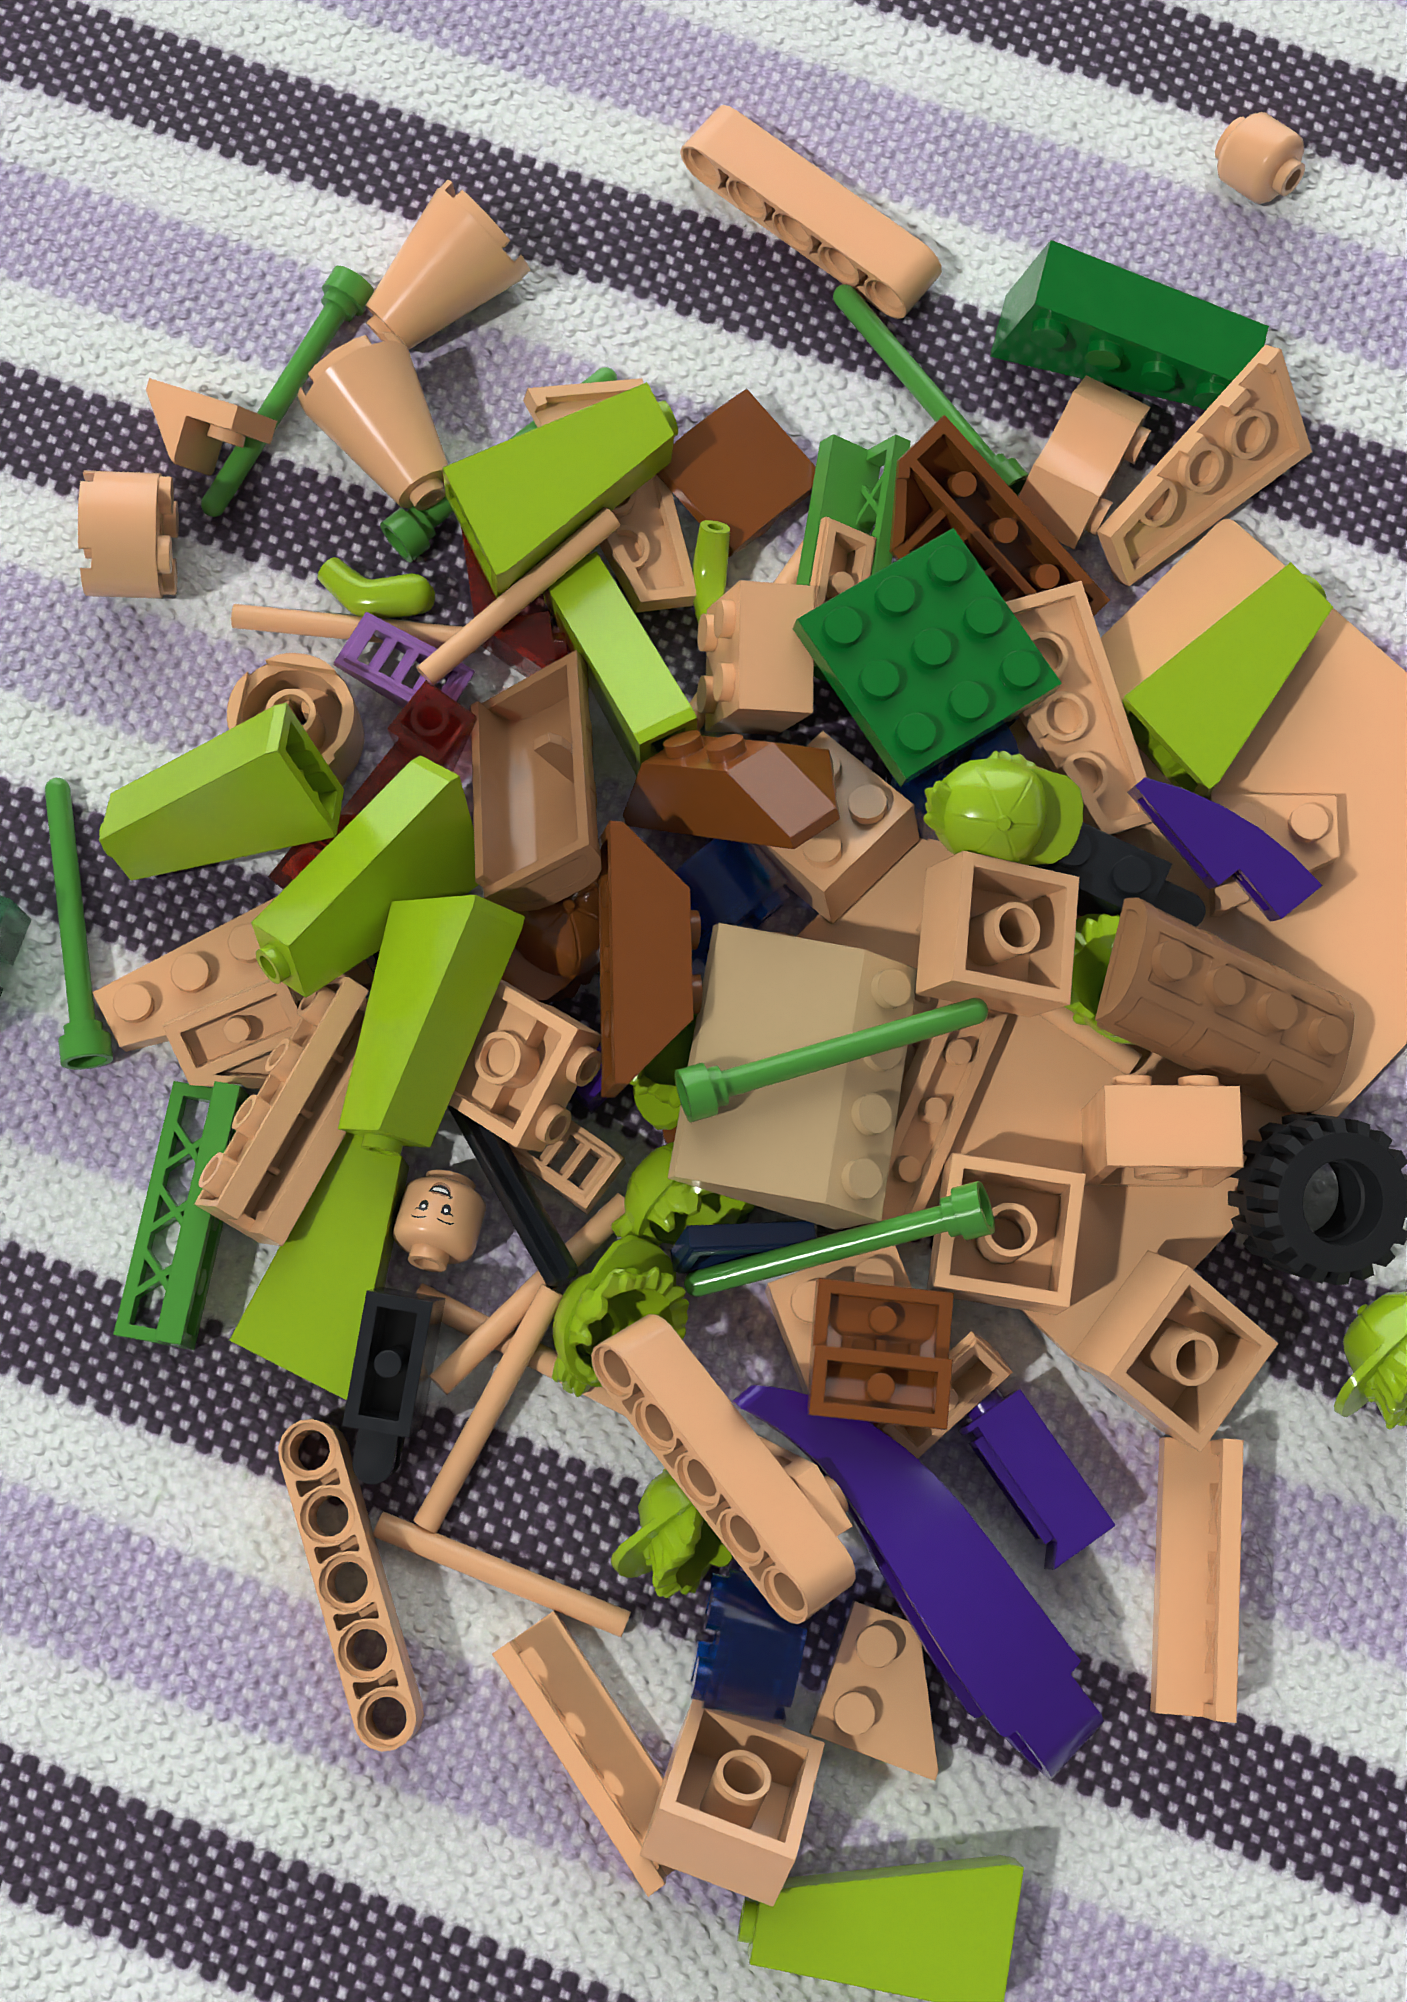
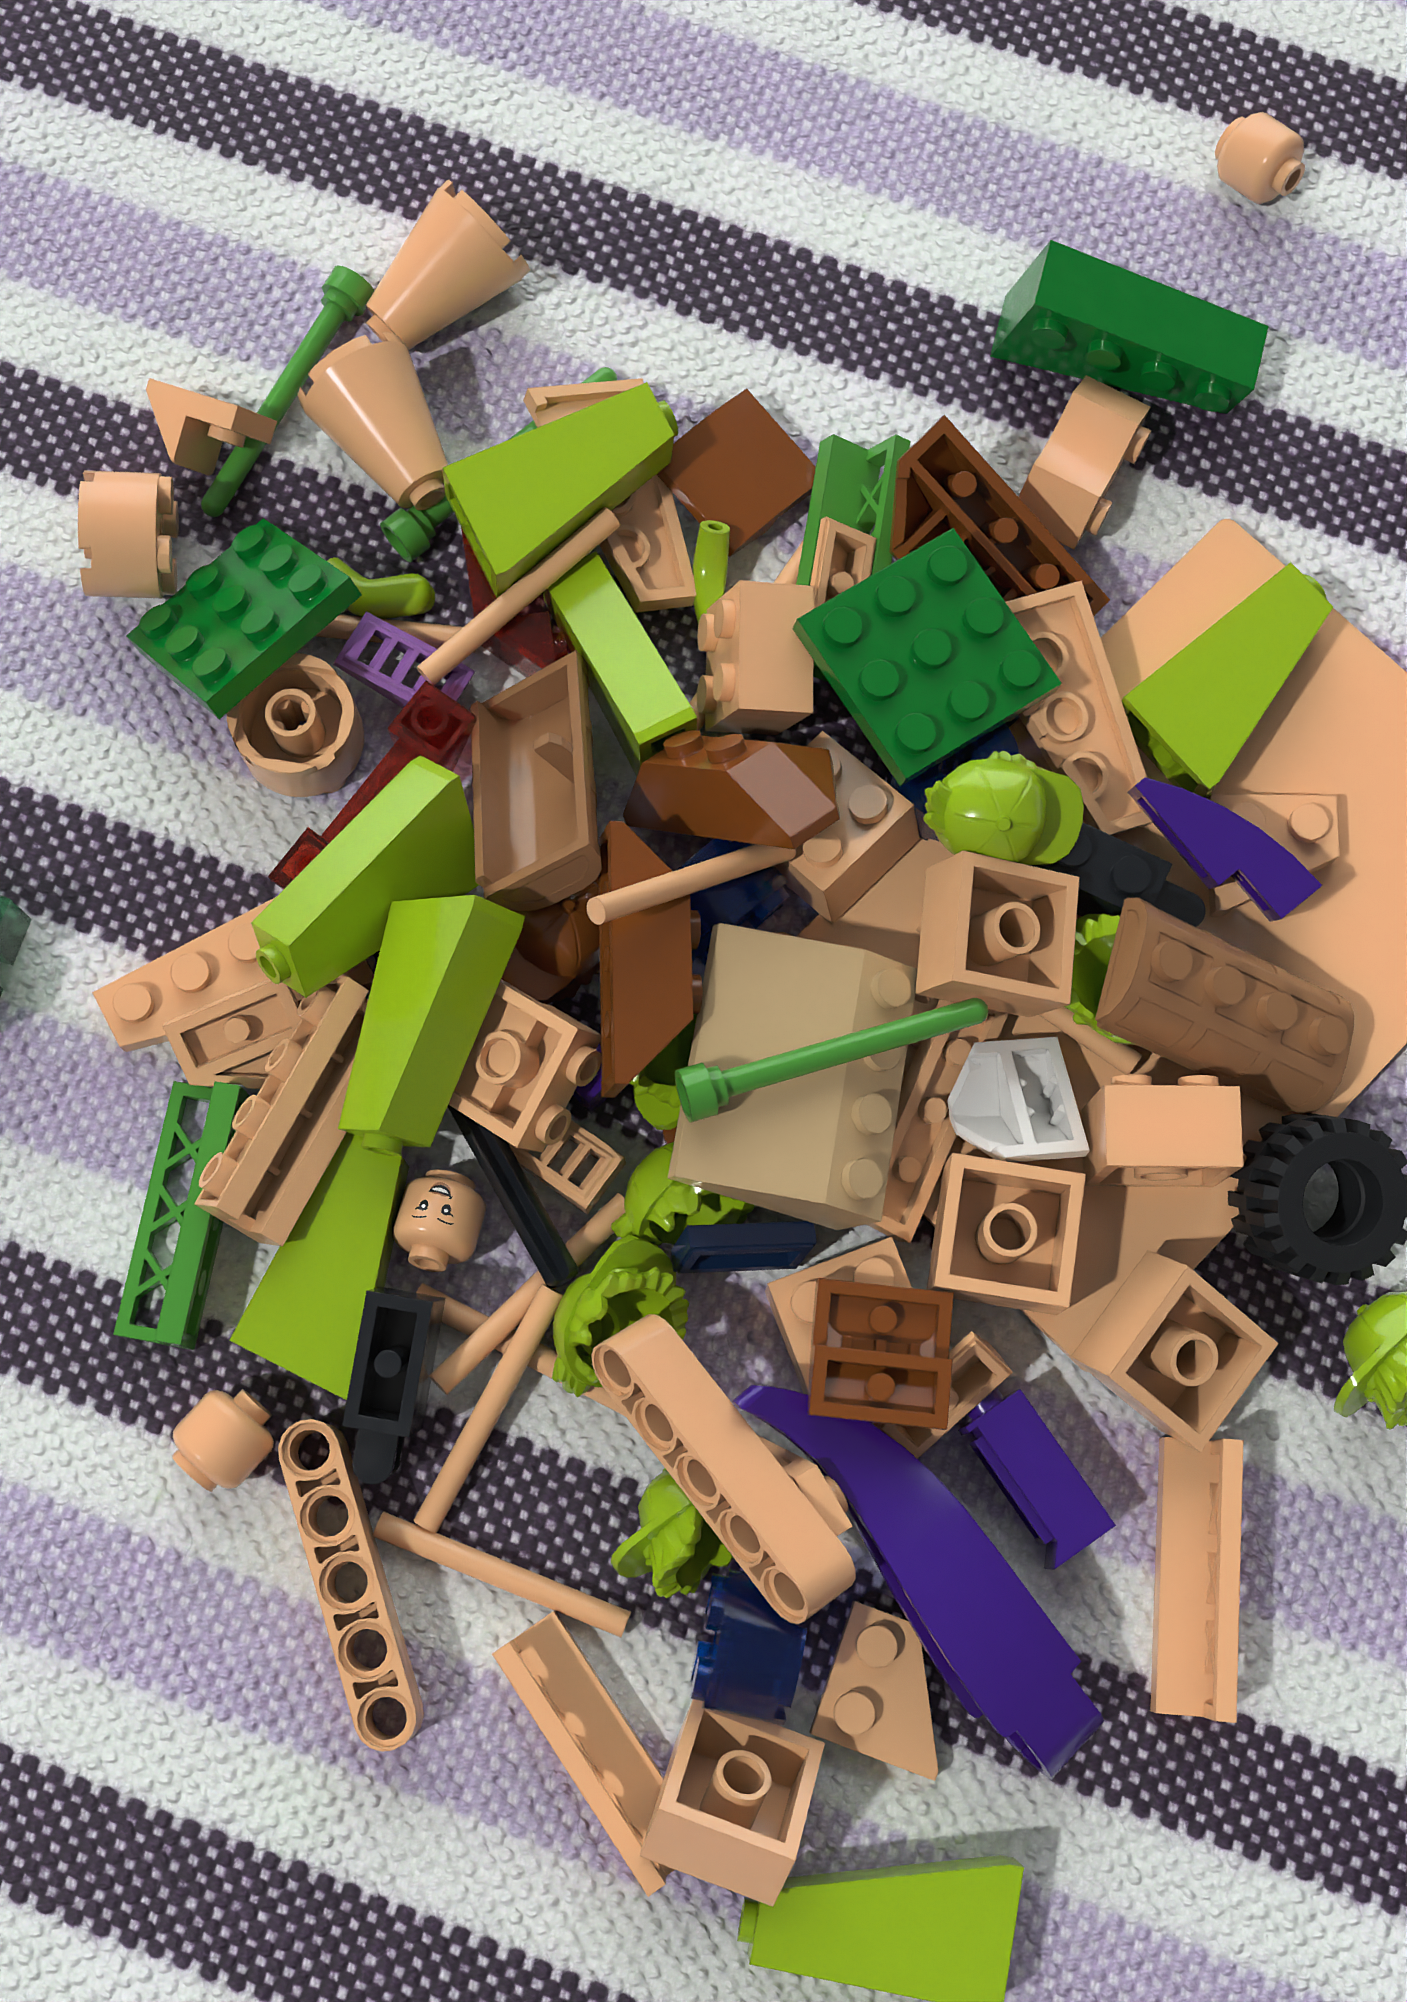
bright green piece [45,778,113,1070] -> none
lime slope [99,703,344,881] -> none
light nougat beam [680,105,942,319] -> none
bright green piece [684,1181,995,1297] -> none
bright green piece [833,284,1029,496] -> none
light nougat wing [1096,345,1312,586] -> none
none -> green plate [126,518,362,720]
none -> light nougat head [172,1389,274,1492]
none -> light nougat bar [587,844,796,925]
none -> white slope [947,1037,1090,1162]

